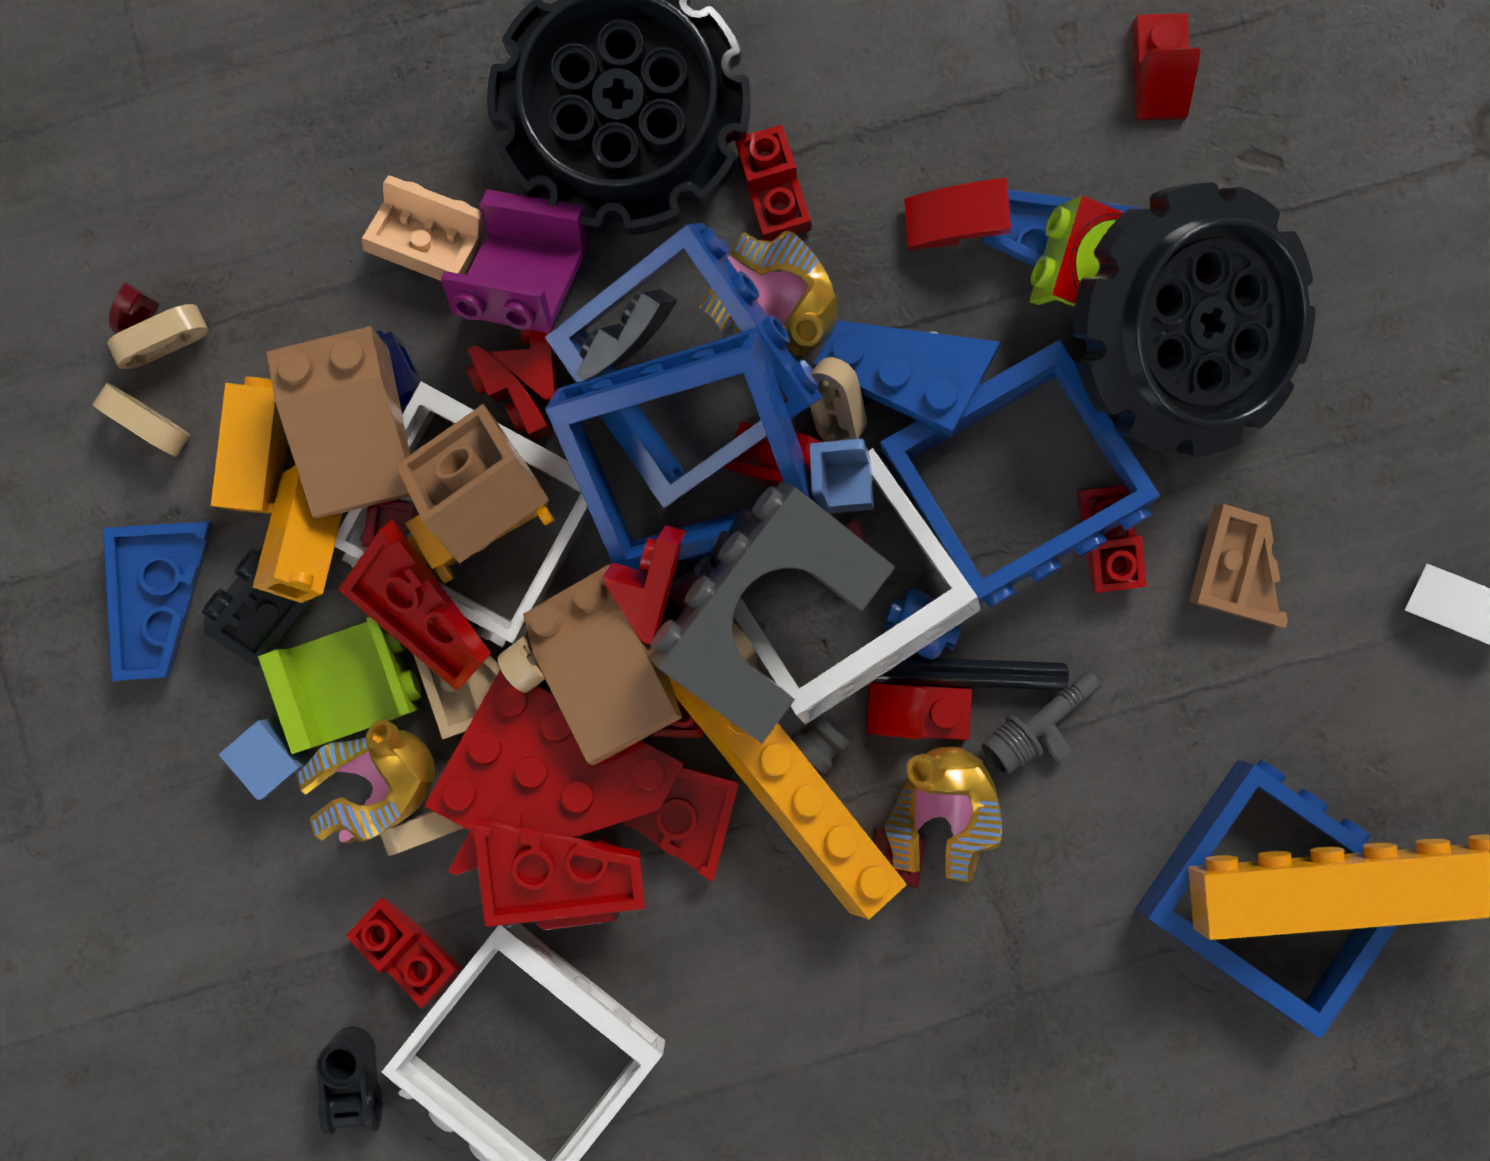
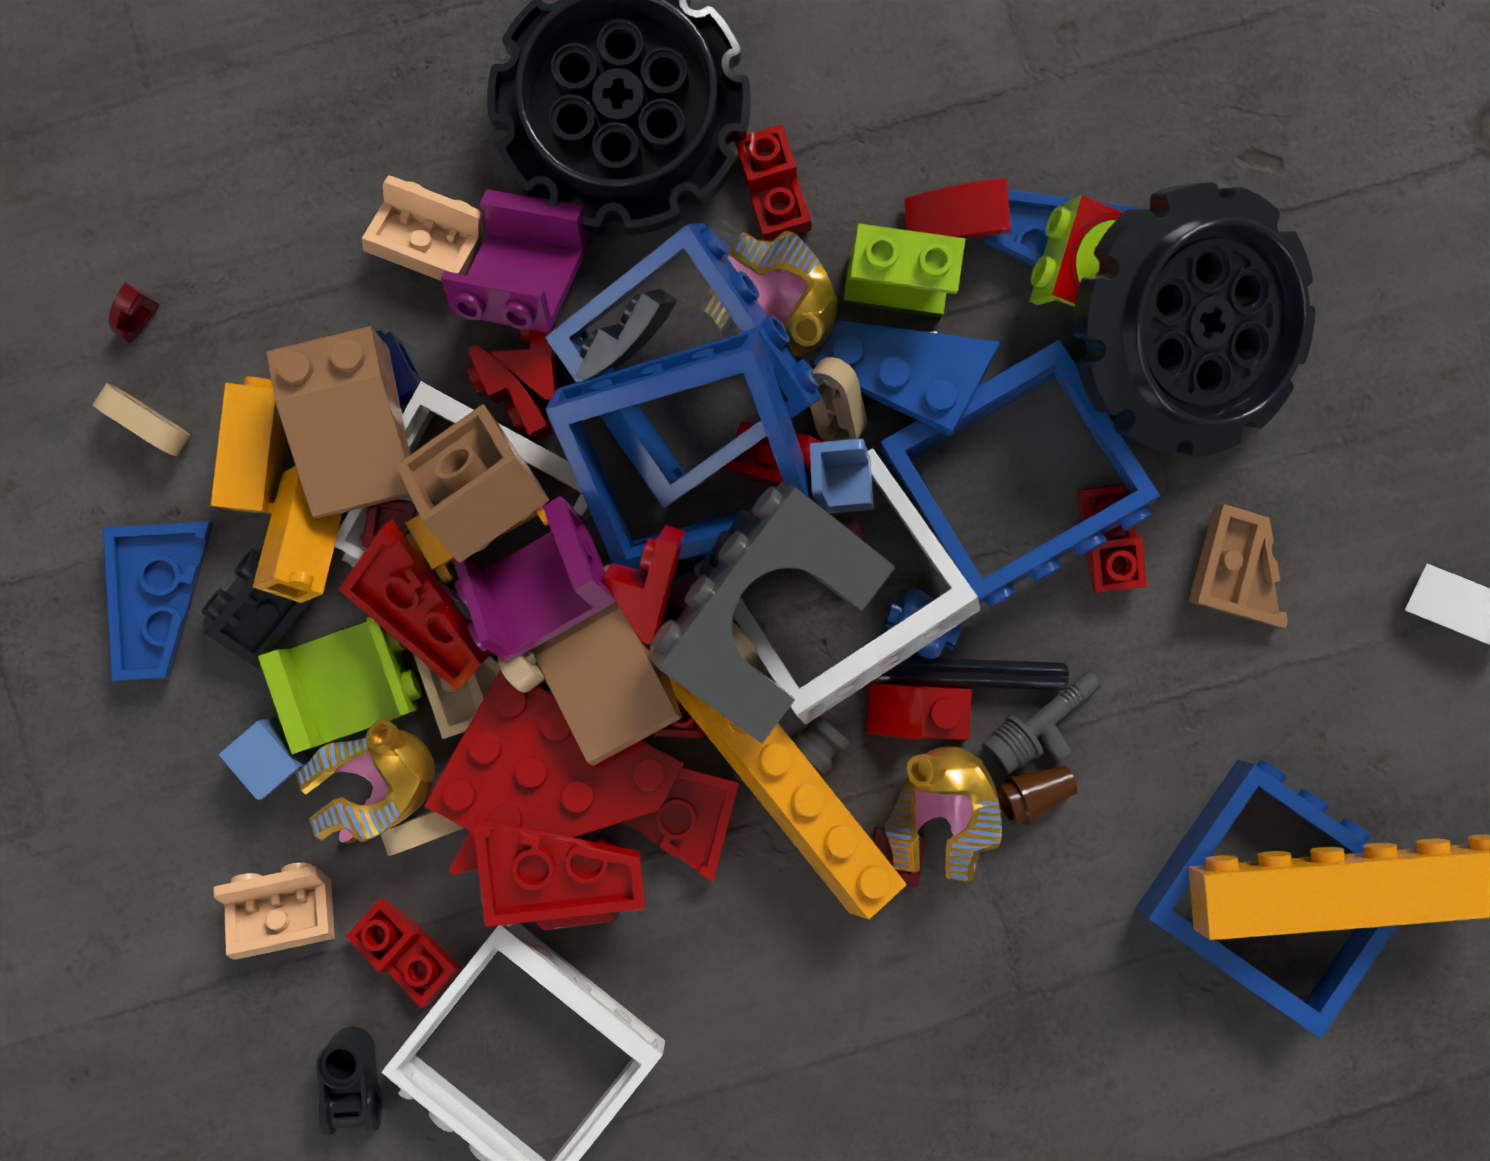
tan beam [107,304,209,369] -> none
red slope [1133,13,1201,121] -> none
none -> light nougat bracket [214,863,335,960]
none -> magenta panel [452,496,616,663]
none -> lime panel [842,223,965,318]
none -> reddish brown cone [996,766,1077,825]

